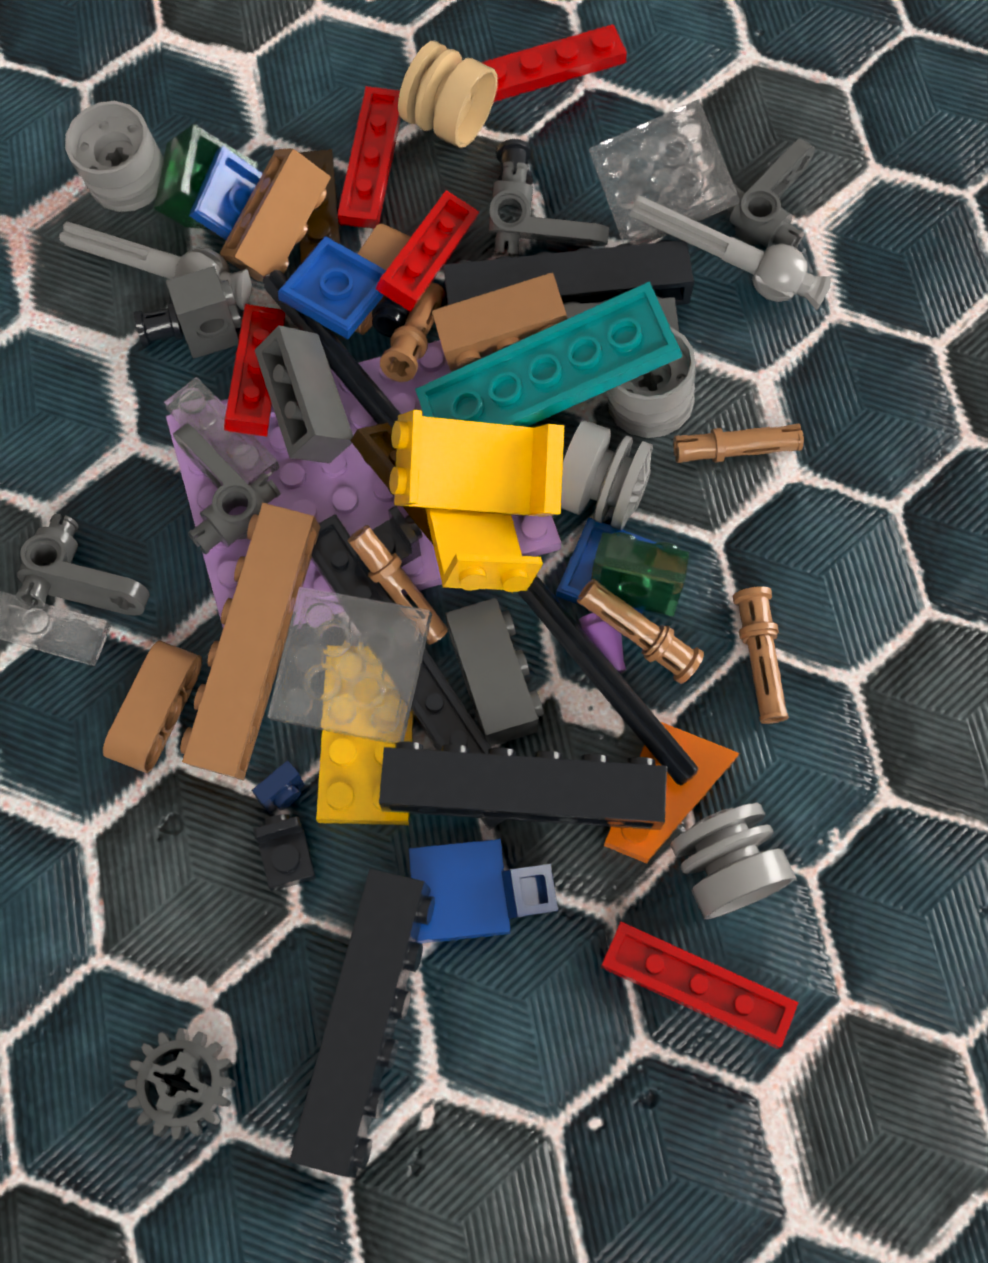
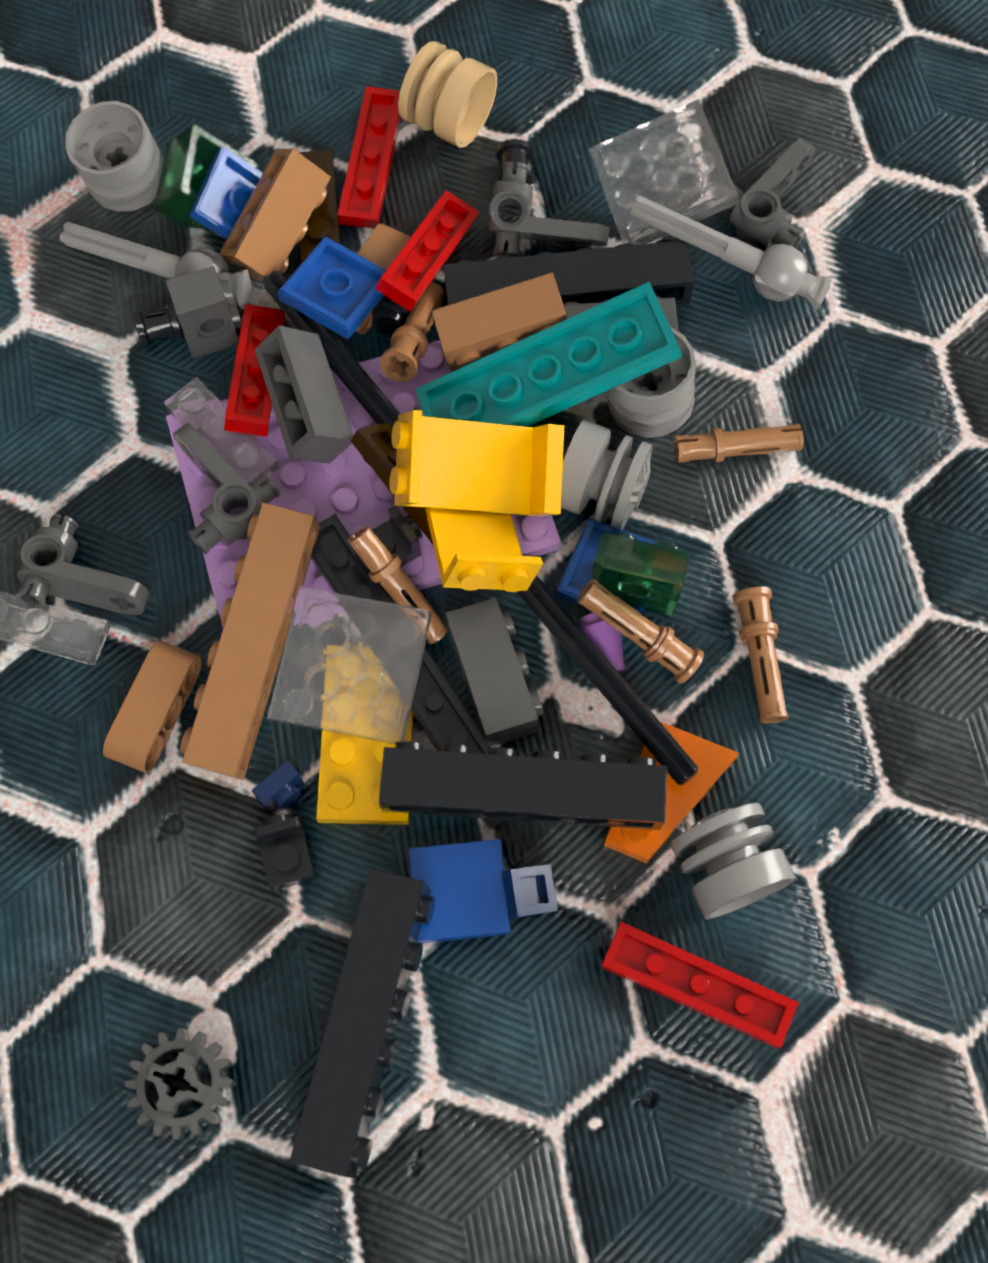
red plate [481,24,627,102] -> none

